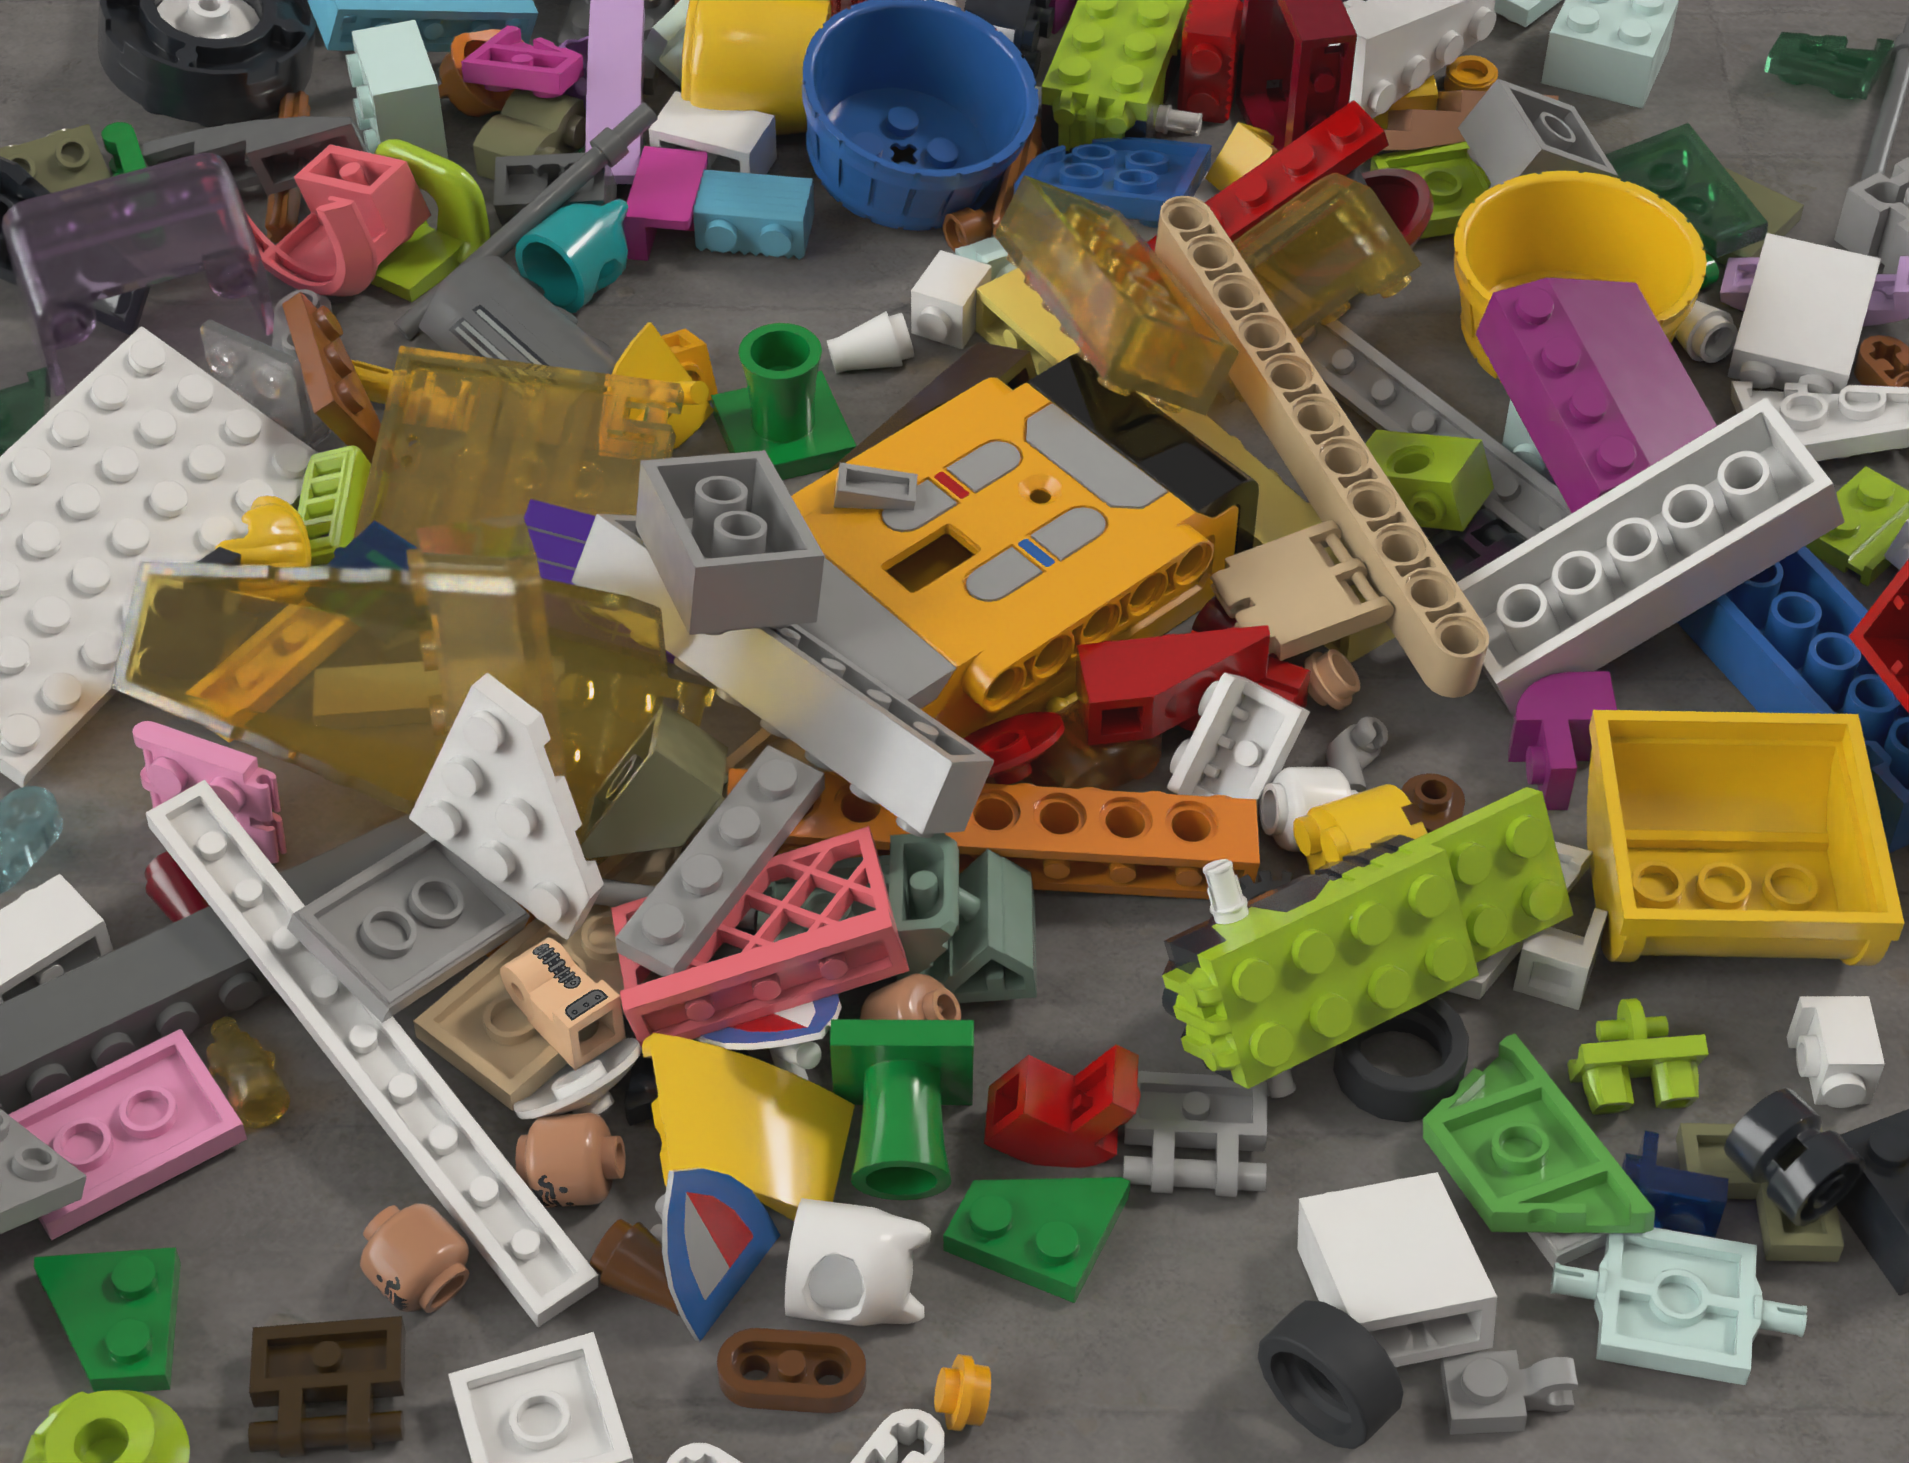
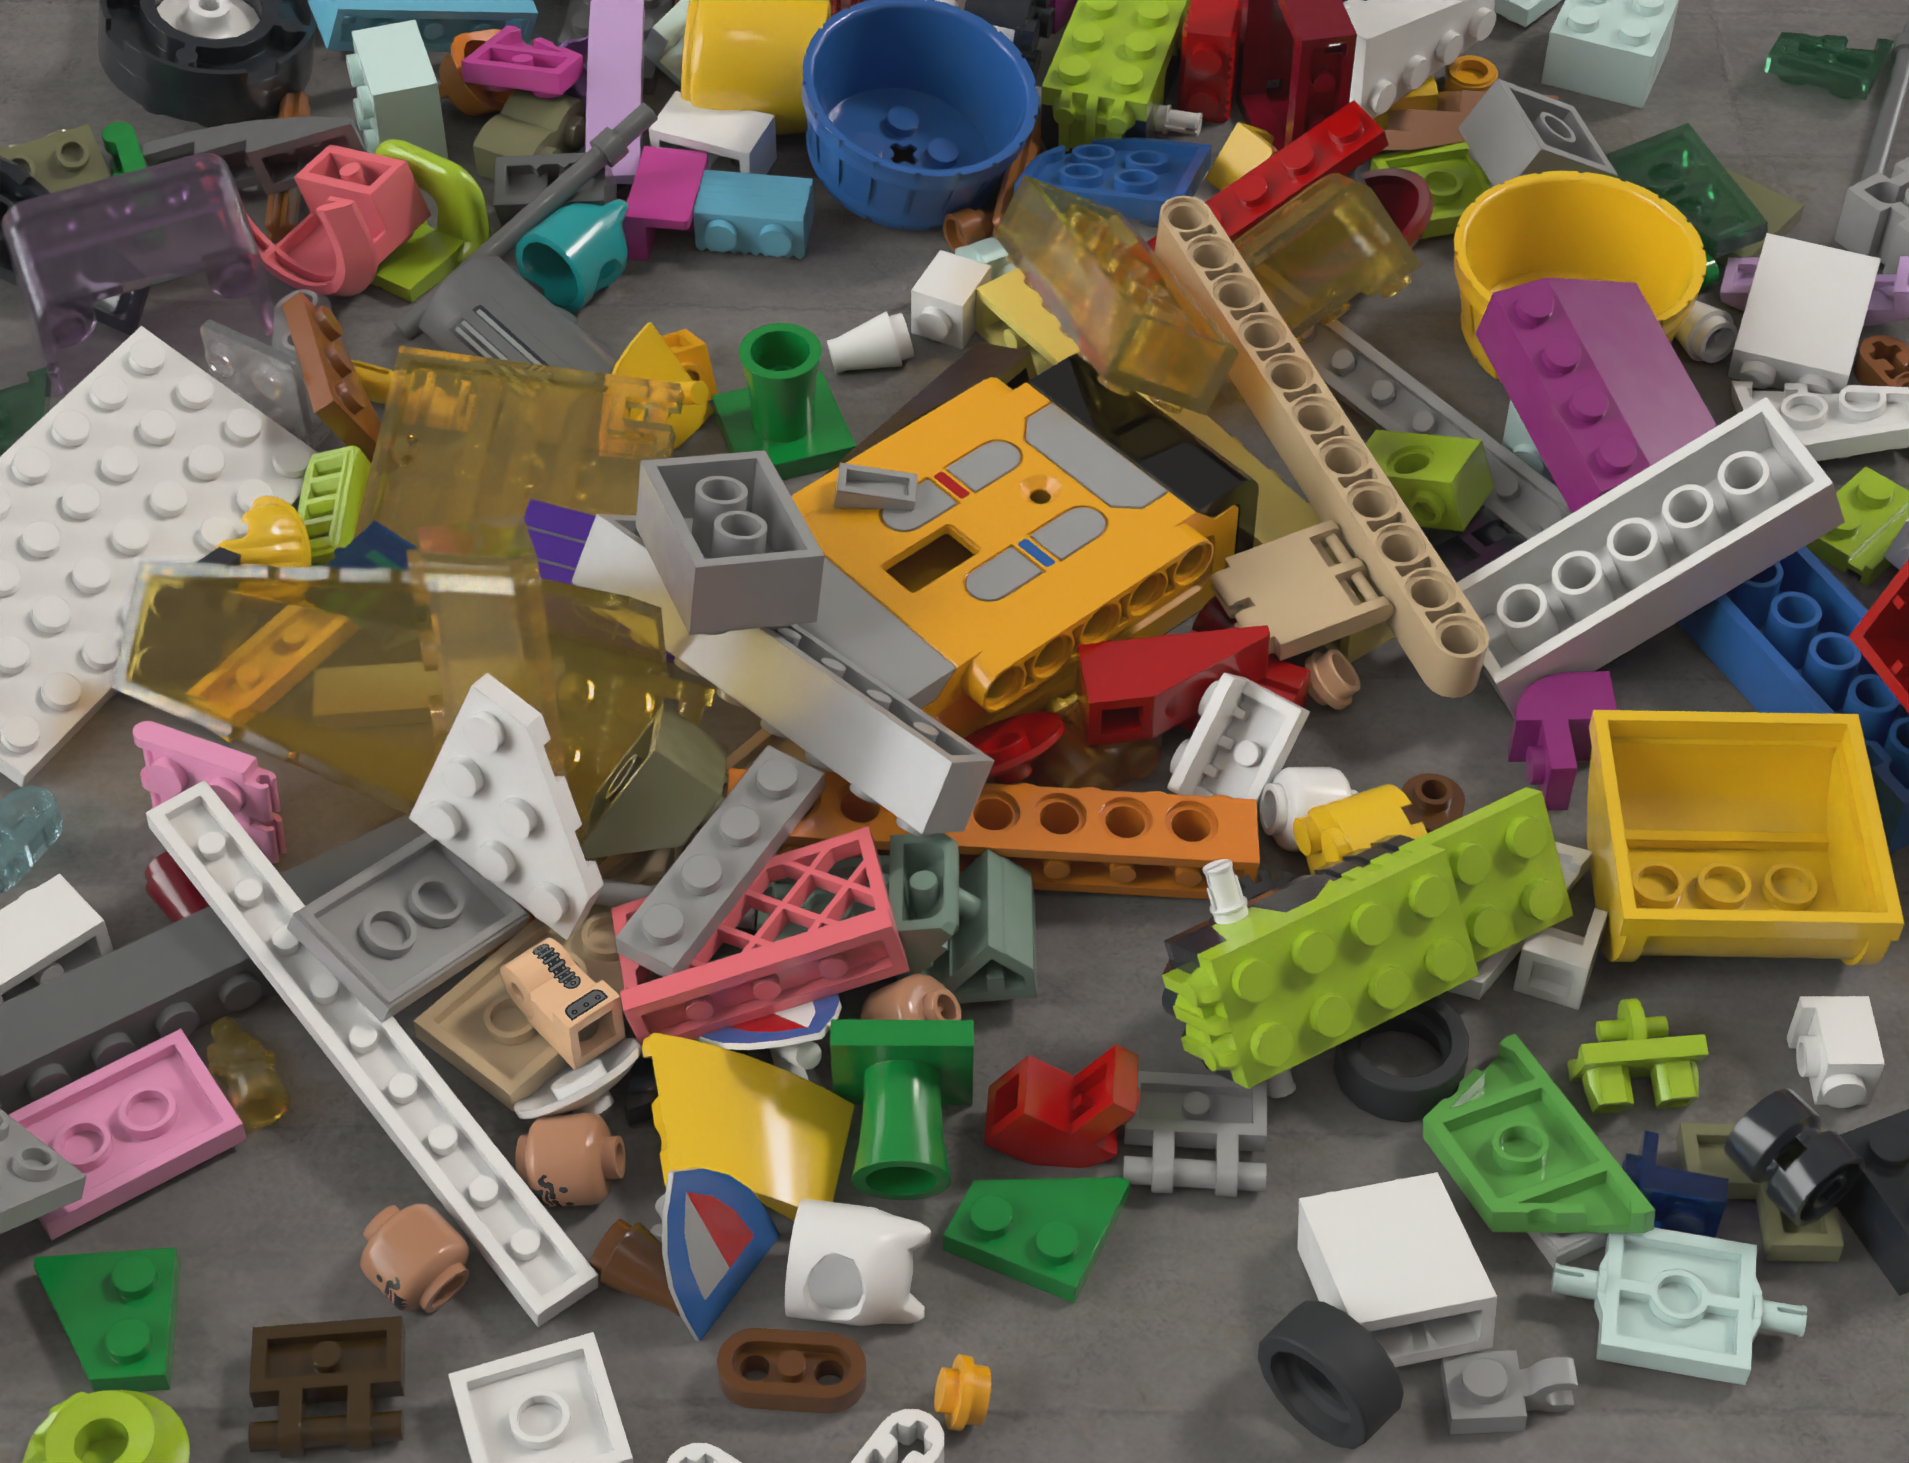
light grey arm [1326,716,1388,793] -> none

